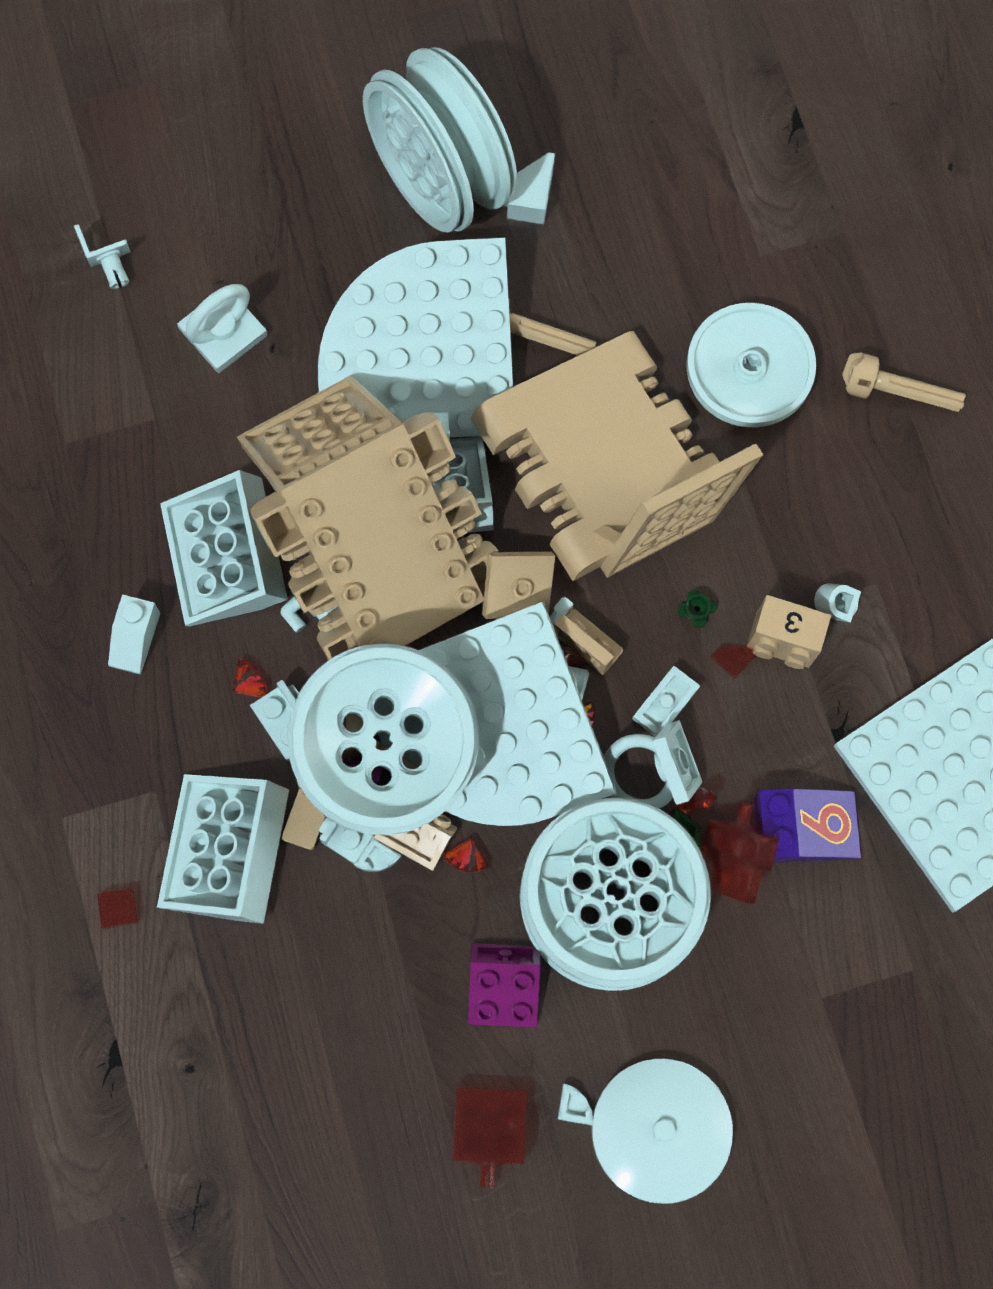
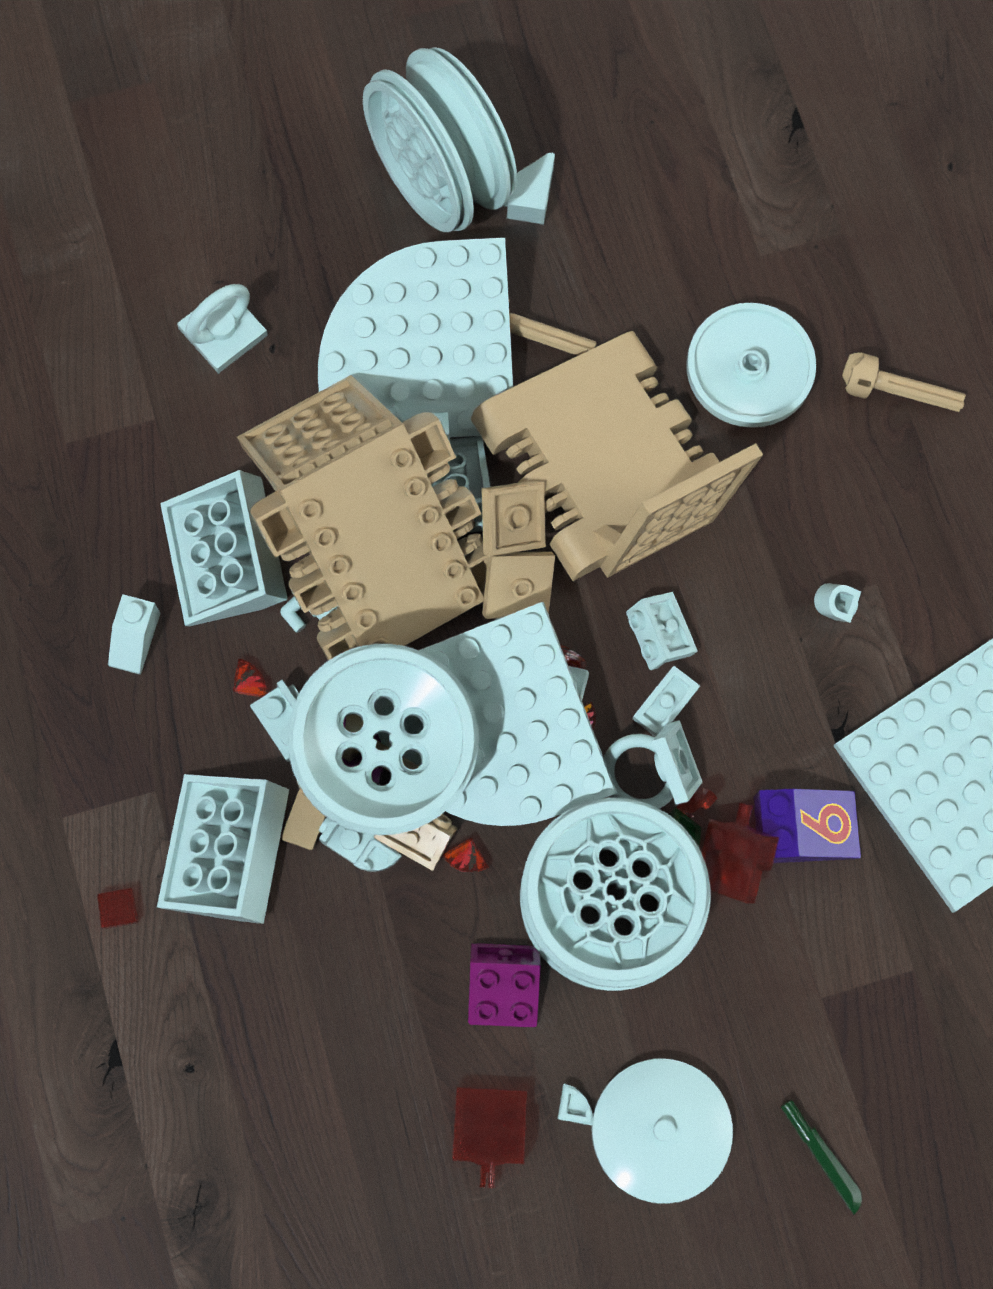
light aqua bracket [74,224,130,289] -> none
light aqua tile [550,597,574,627] -> none
tan bracket [553,609,623,675] -> none
dark green plate [677,590,716,628] -> none
clear red tile [710,646,756,679] -> none
tan brick [746,595,831,669] -> none
none -> tan plate [482,480,546,557]
none -> light aqua bracket [626,592,698,670]
none -> dark green piece [780,1099,862,1214]

